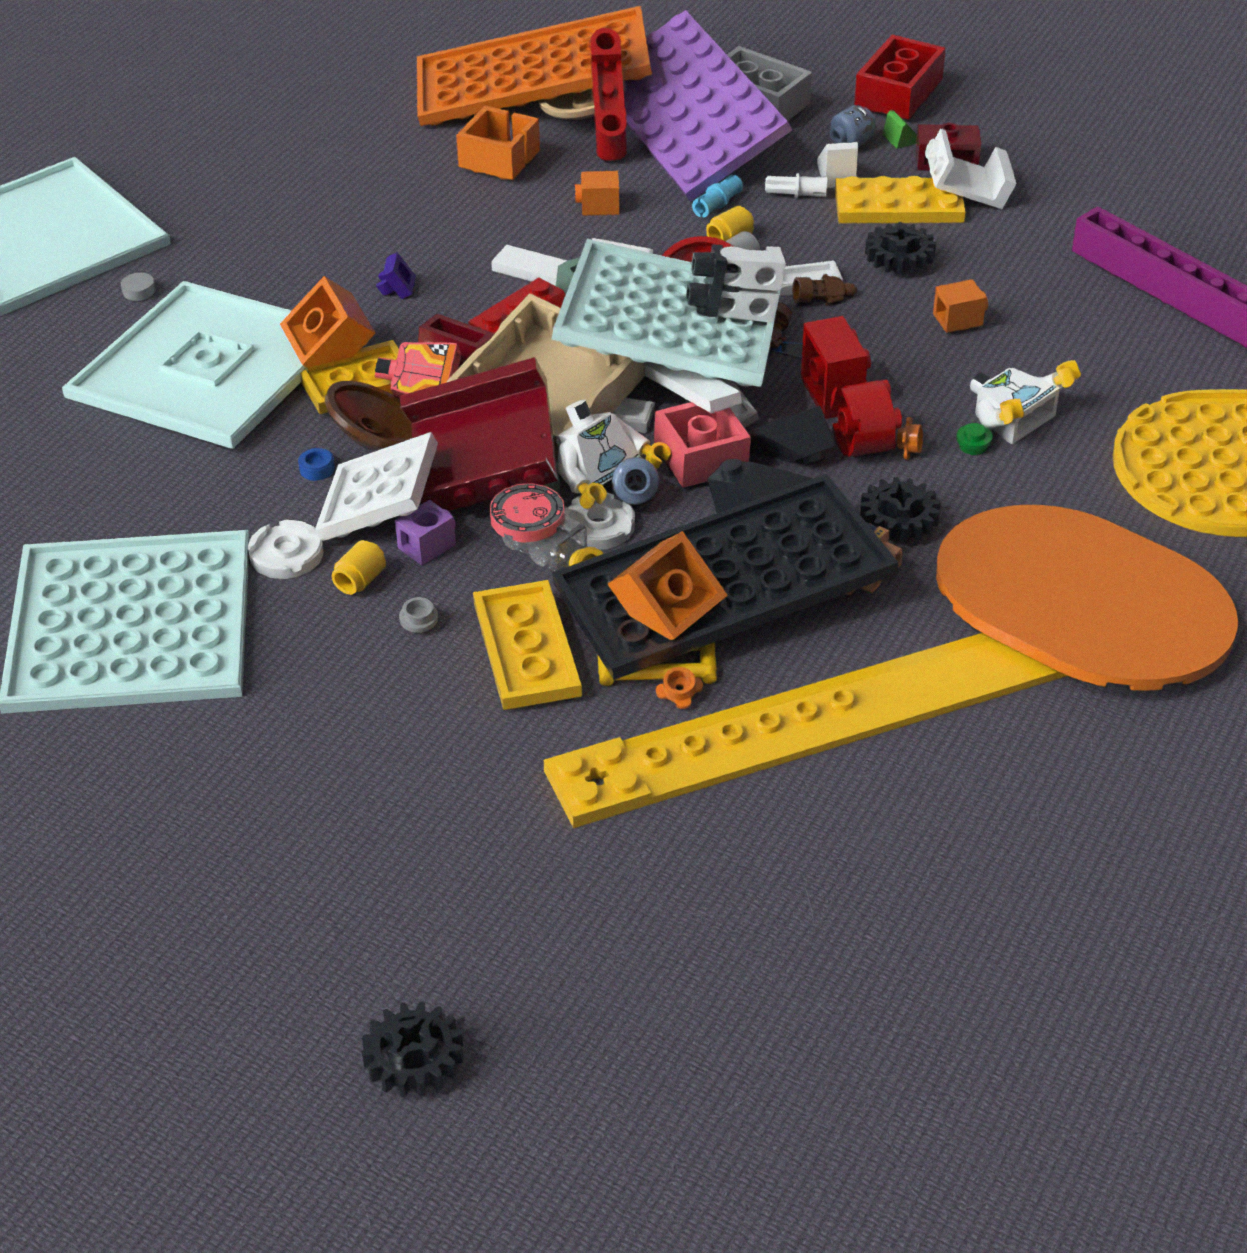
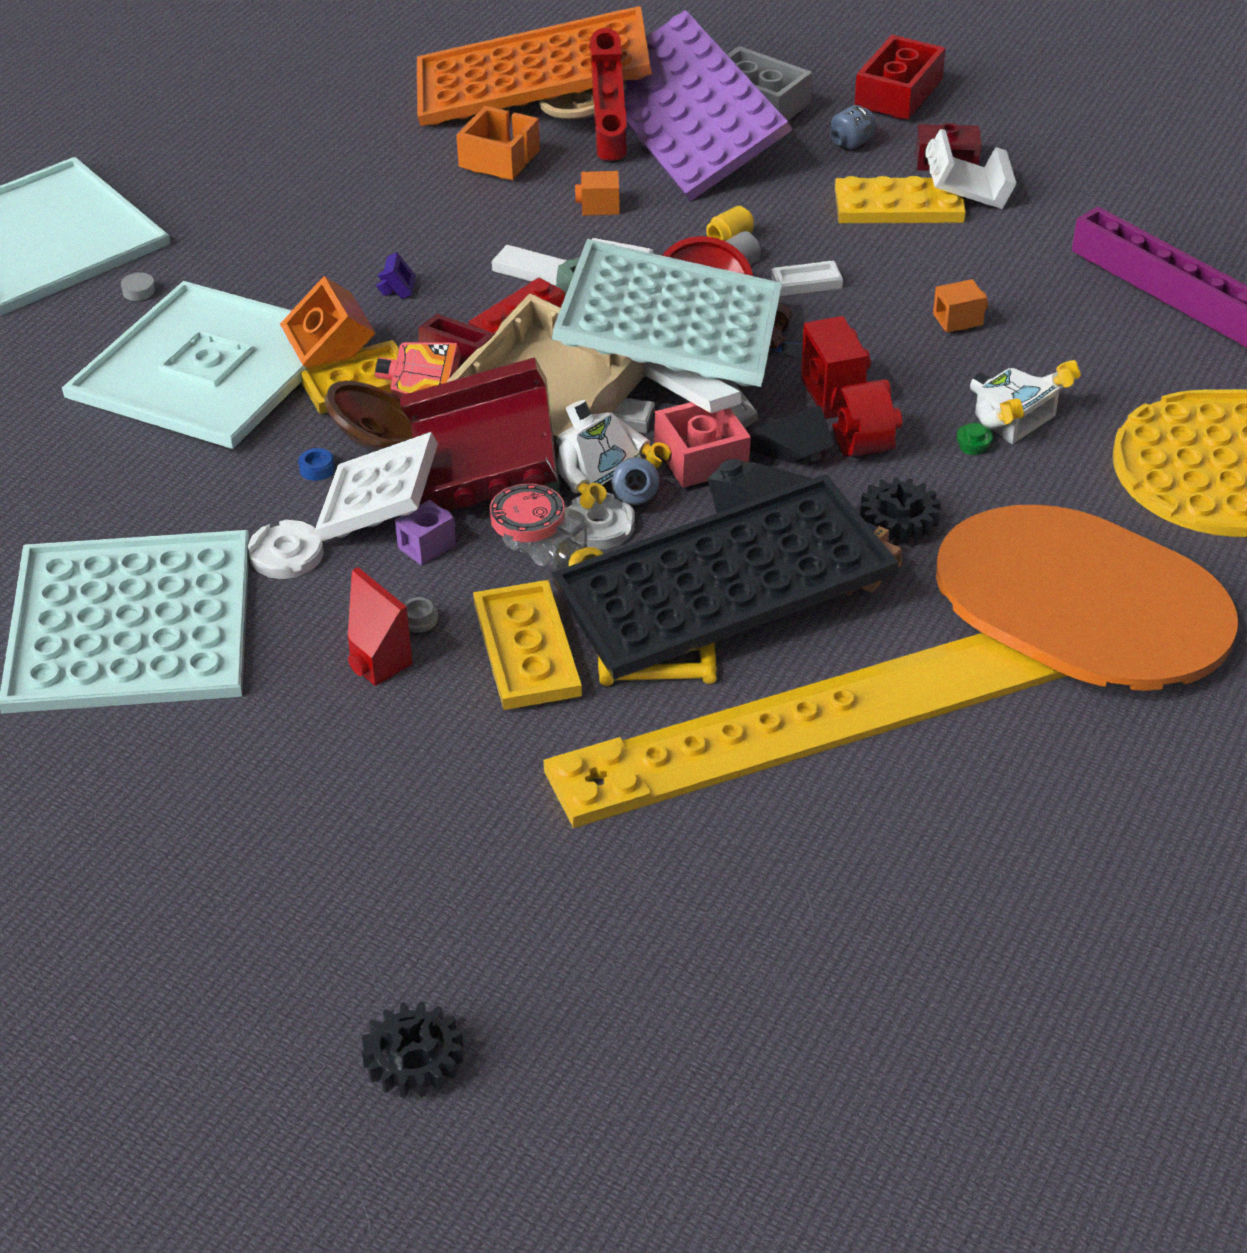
yellow brick [332,540,386,595] -> none
orange slope [608,531,728,640] -> none
orange plate [656,667,703,709] -> none
white hips [686,244,786,323] -> none
medium azure pin [692,174,743,218] -> none
white axle [765,173,827,199] -> none
reddish brown piece [792,274,857,306] -> none
white slope [817,142,858,188] -> none
black gear [865,222,936,275] -> none
bright green slope [882,110,917,149] -> none
orange plate [897,417,923,460] -> none
none -> red slope [348,567,413,686]

